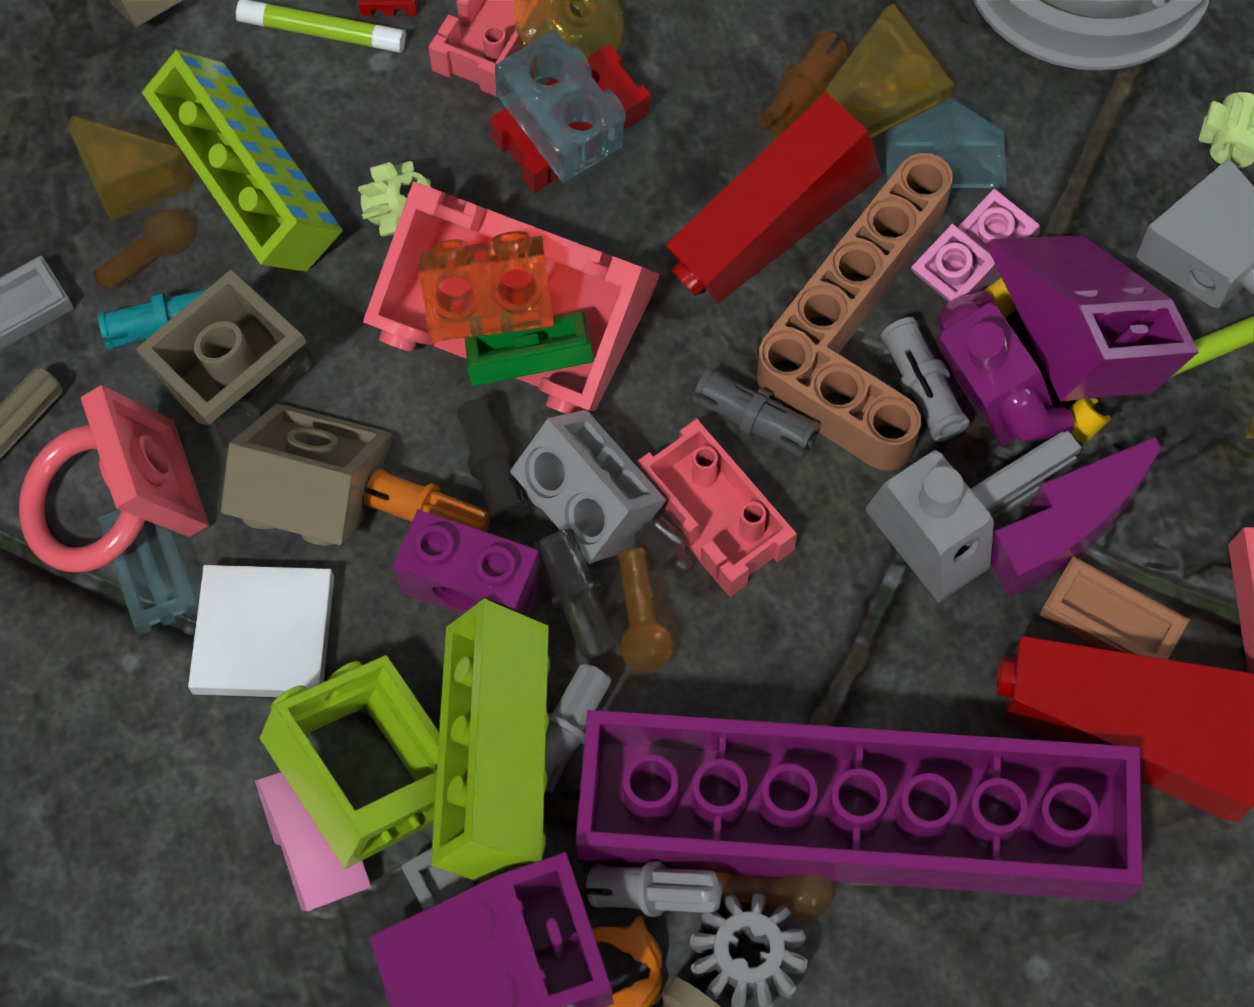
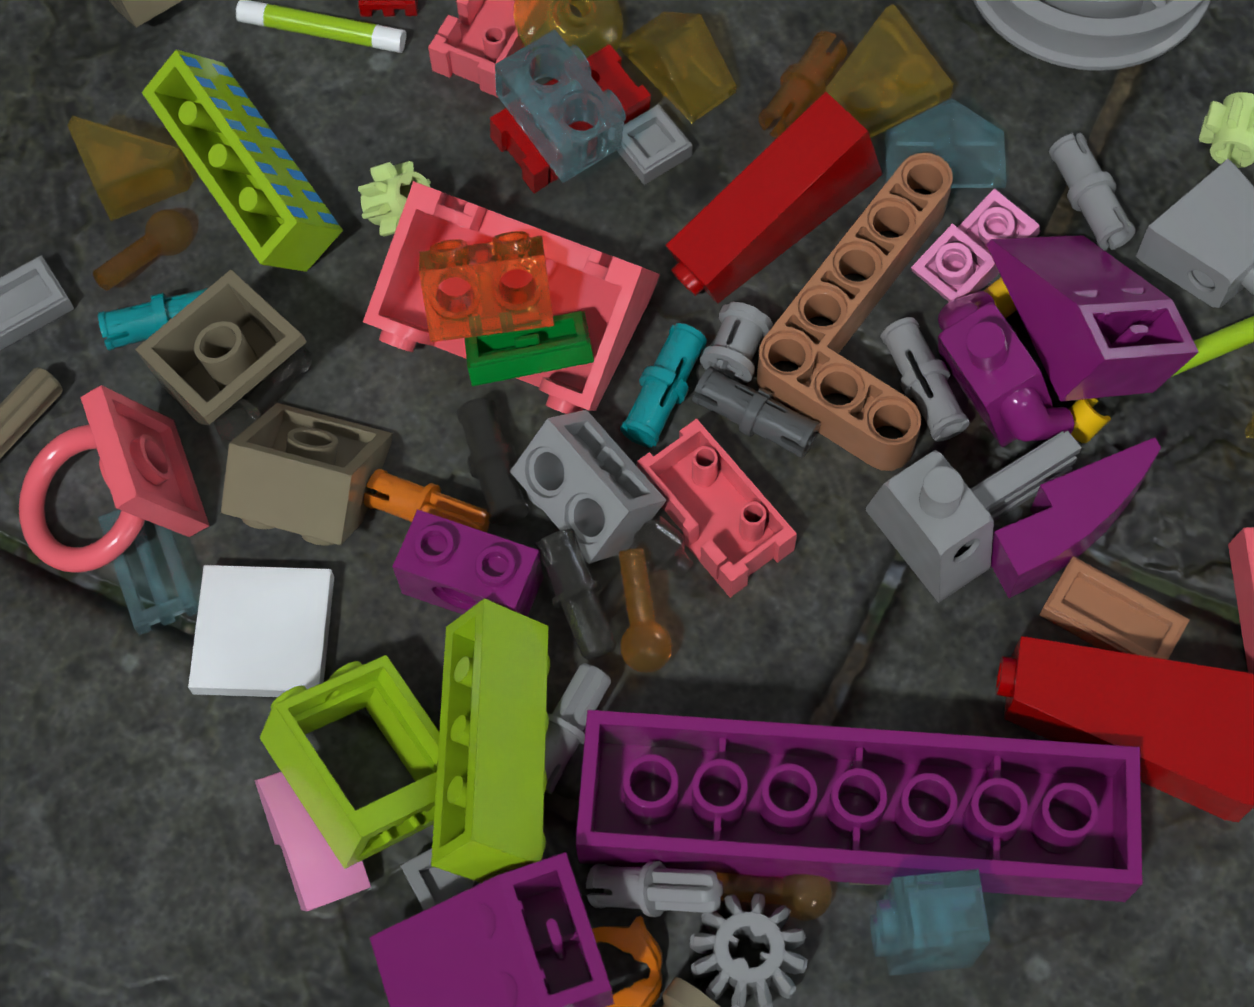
none -> light grey tile [611,104,692,185]
none -> clear yellow slope [619,12,737,123]
none -> teal pin [620,323,707,447]
none -> light grey bush [700,302,773,384]
none -> clear light blue brick [870,869,990,976]
none -> light grey pin [1049,133,1135,250]

